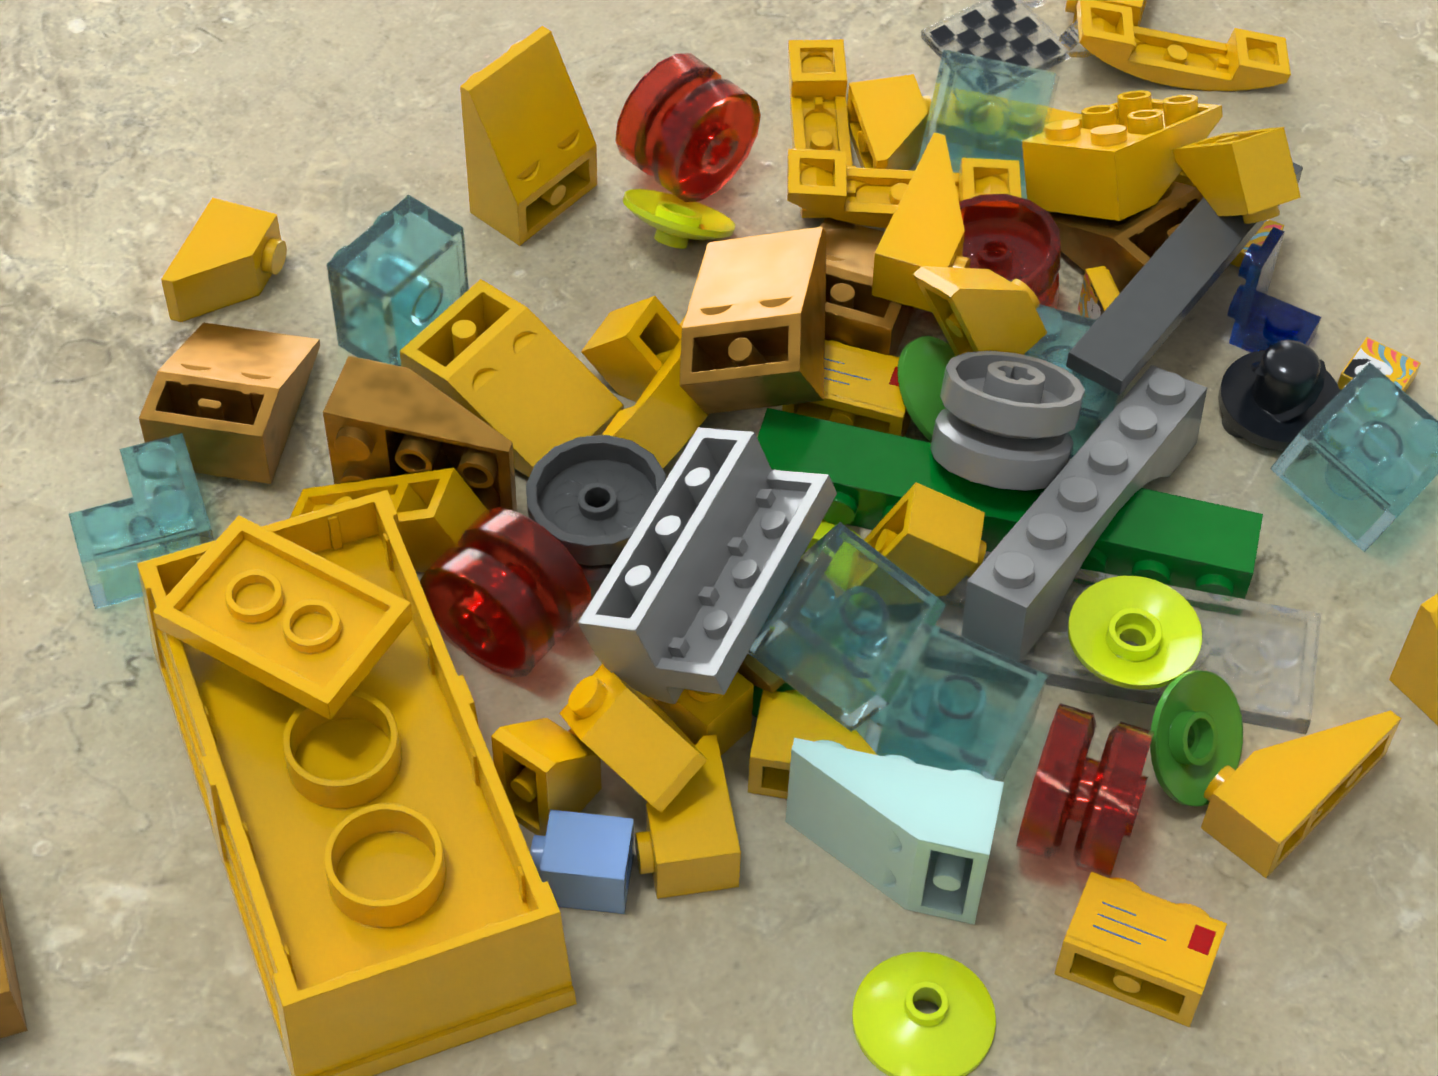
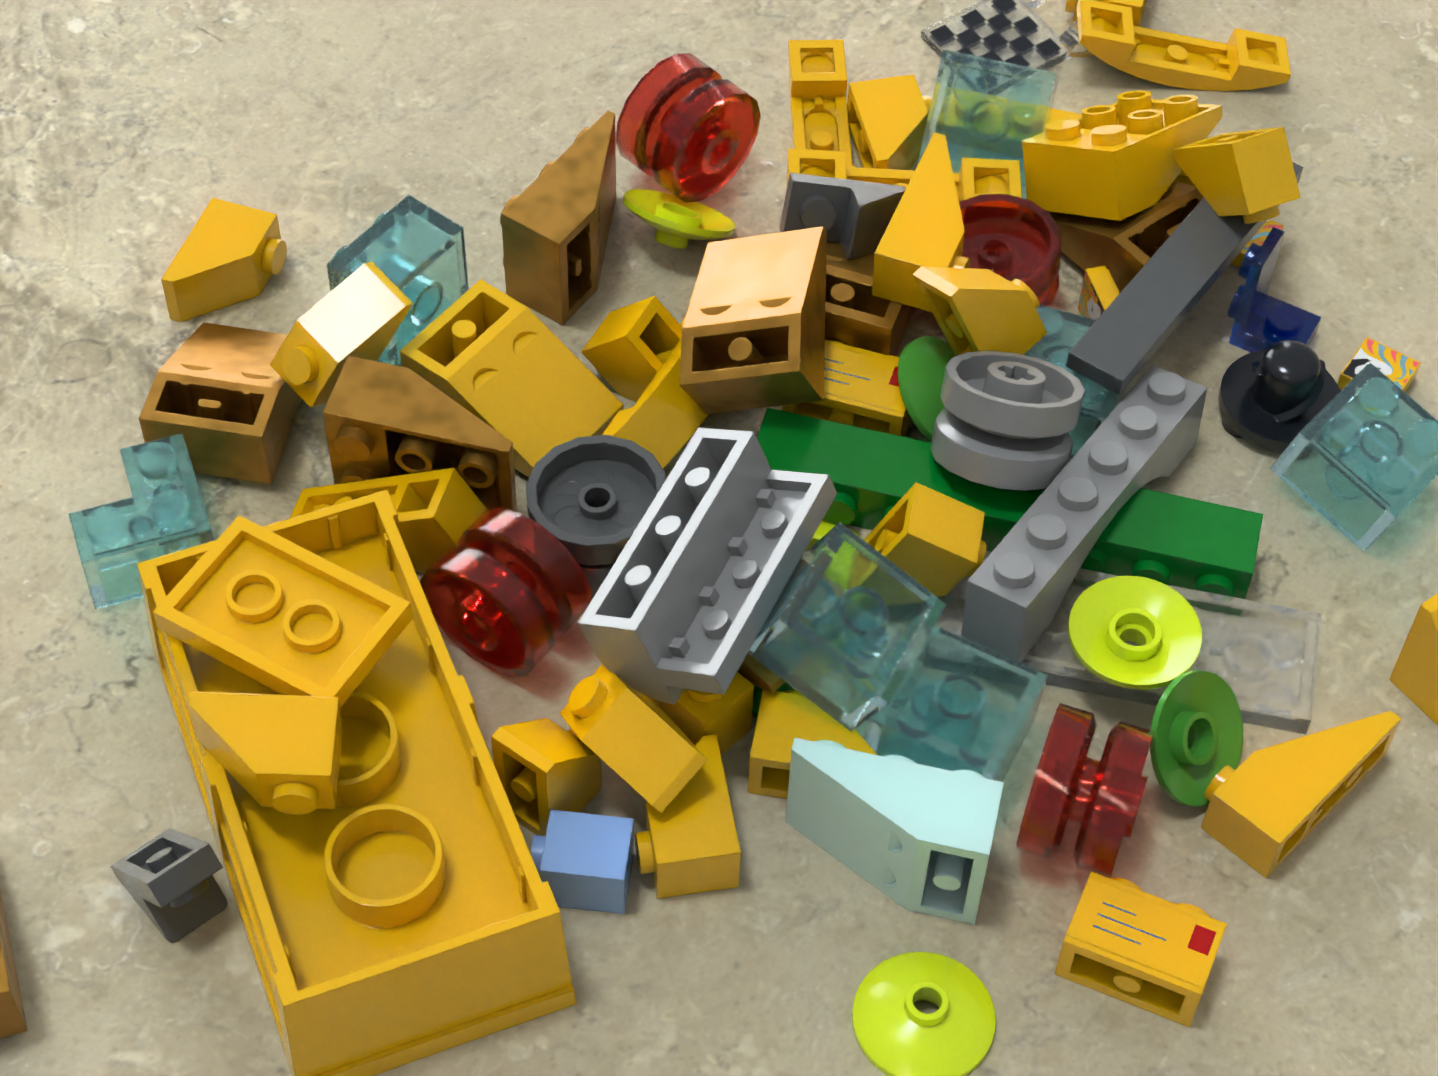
yellow slope [460,26,597,246] -> none
none -> dark grey slope [110,828,228,943]
none -> yellow slope [188,691,343,815]
none -> slope [270,262,413,408]
none -> pearl gold slope [500,110,616,326]
none -> dark grey slope [779,173,906,260]

